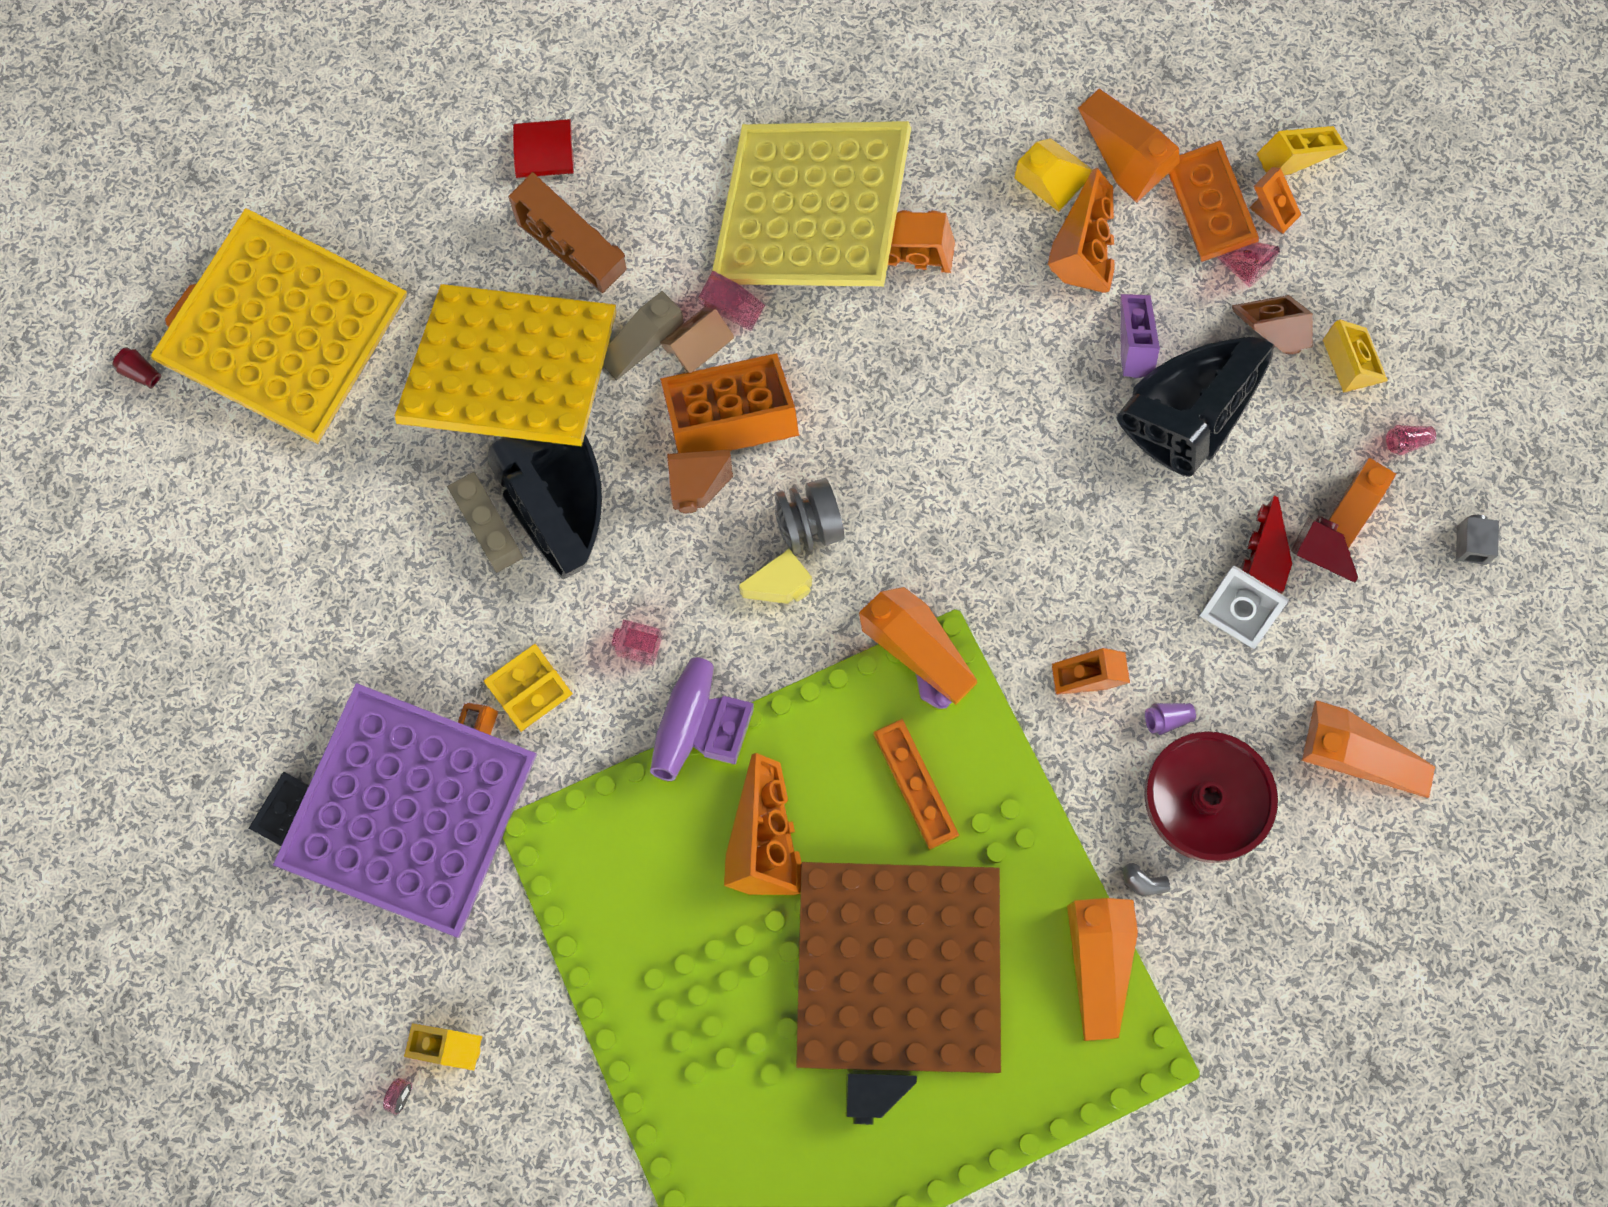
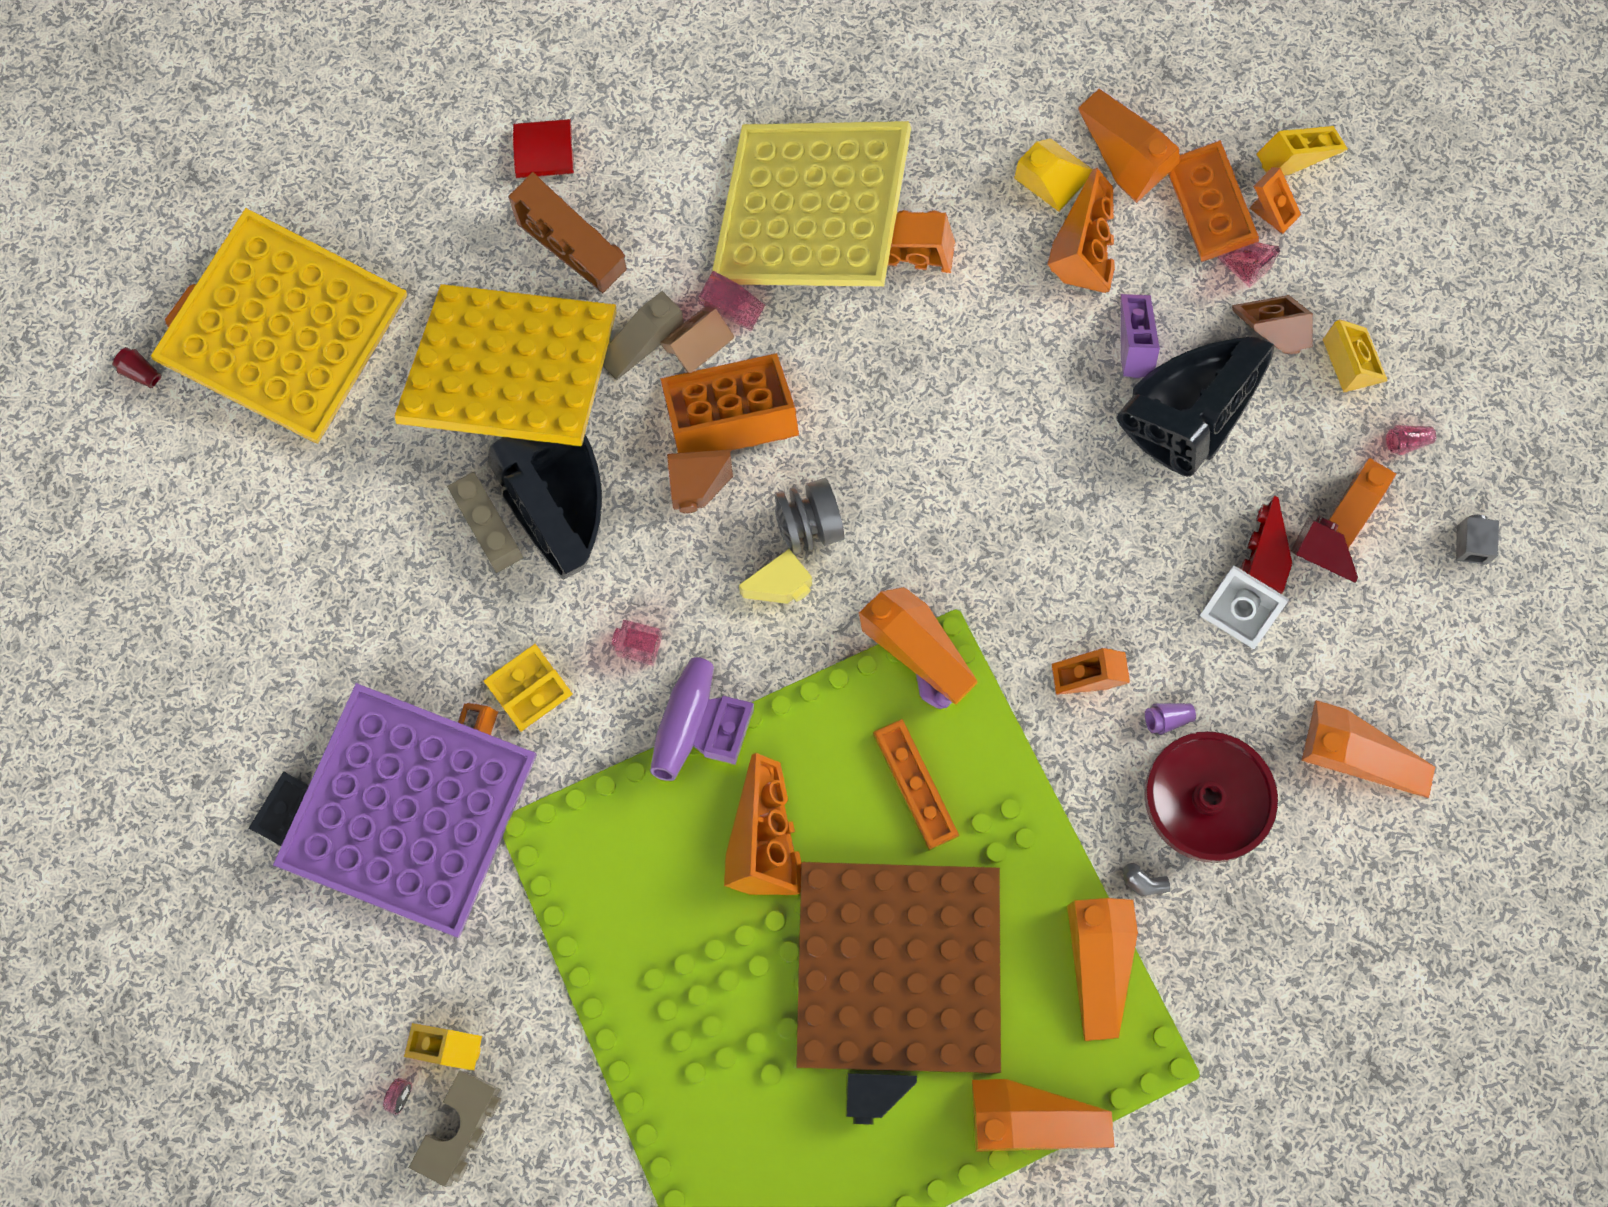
none -> dark tan arch [408,1070,501,1187]
none -> orange wedge [972,1079,1115,1152]

